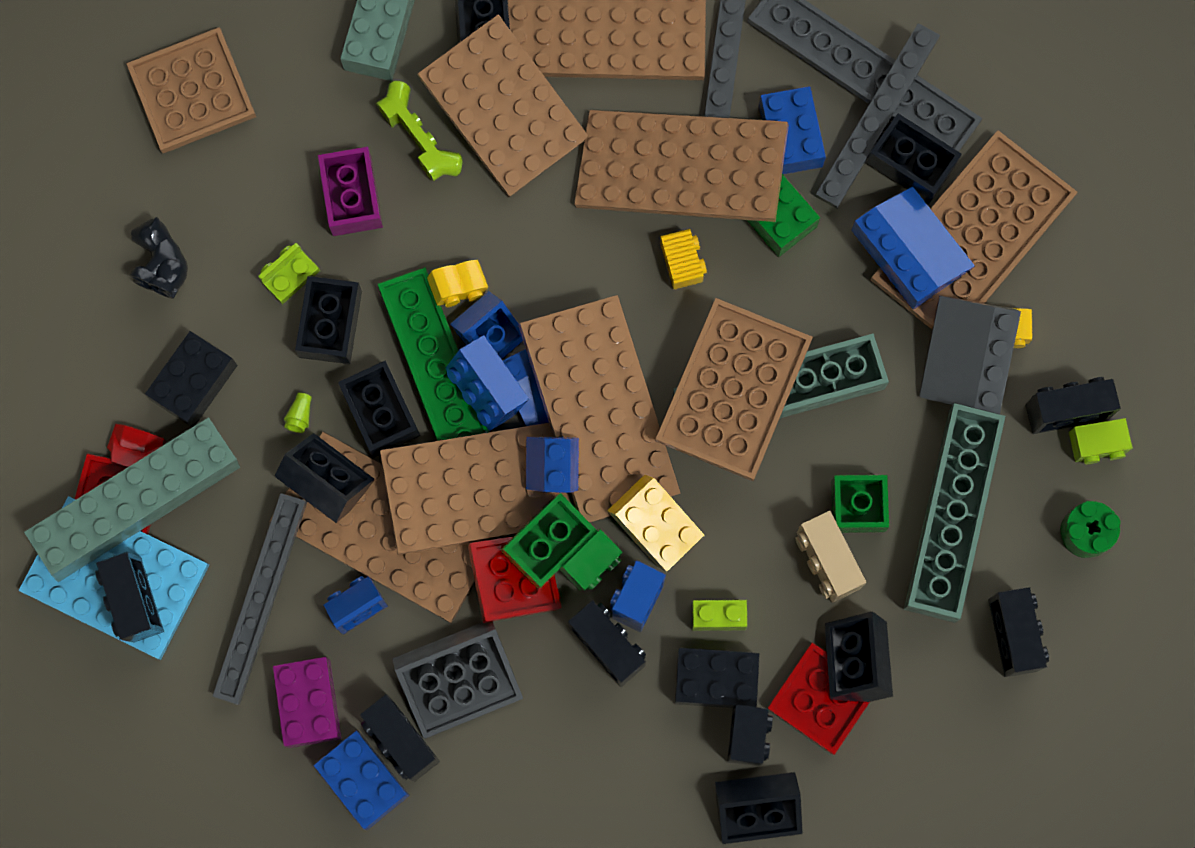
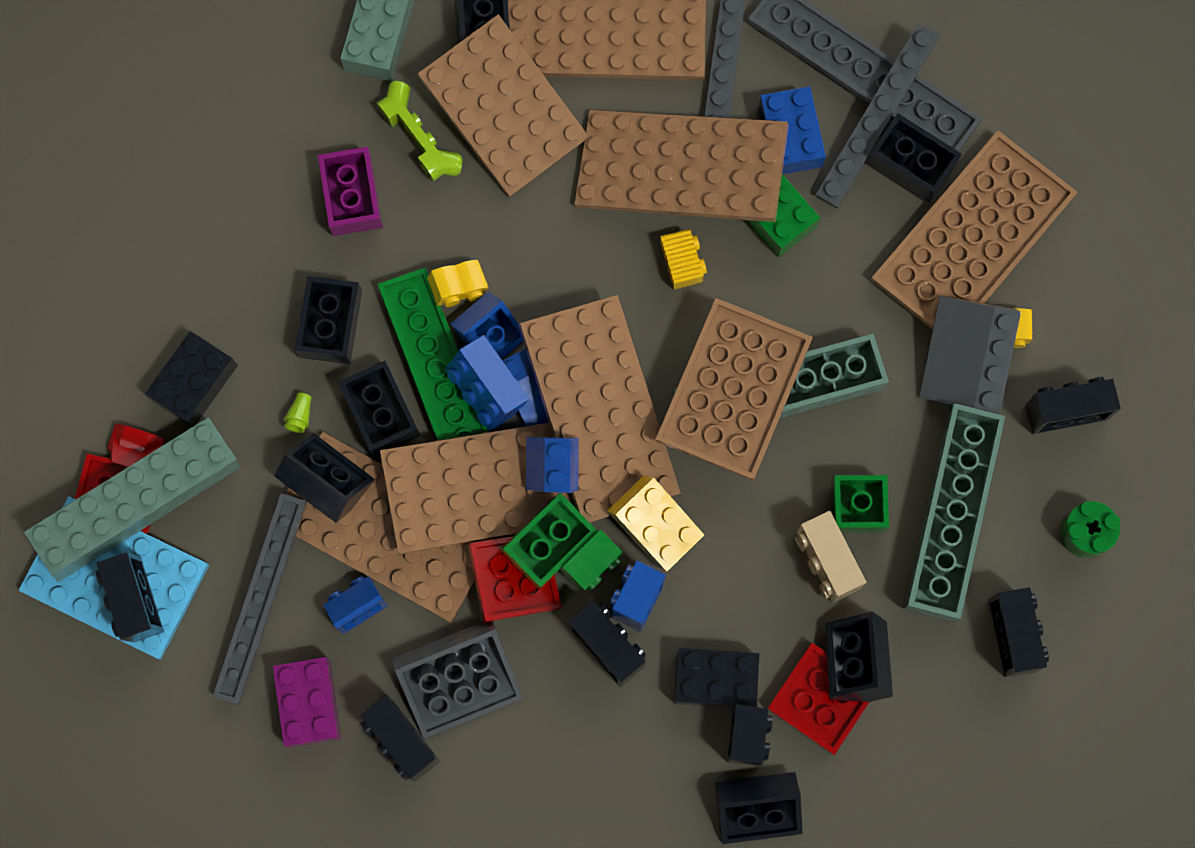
medium nougat plate [126,27,256,154] -> none
black animal [130,217,188,299] -> none
lime bracket [258,243,320,305] -> none
blue brick [314,731,410,830] -> none
lime brick [692,600,747,631] -> none
blue slope [851,187,975,310] -> none
lime brick [1069,418,1133,465] -> none

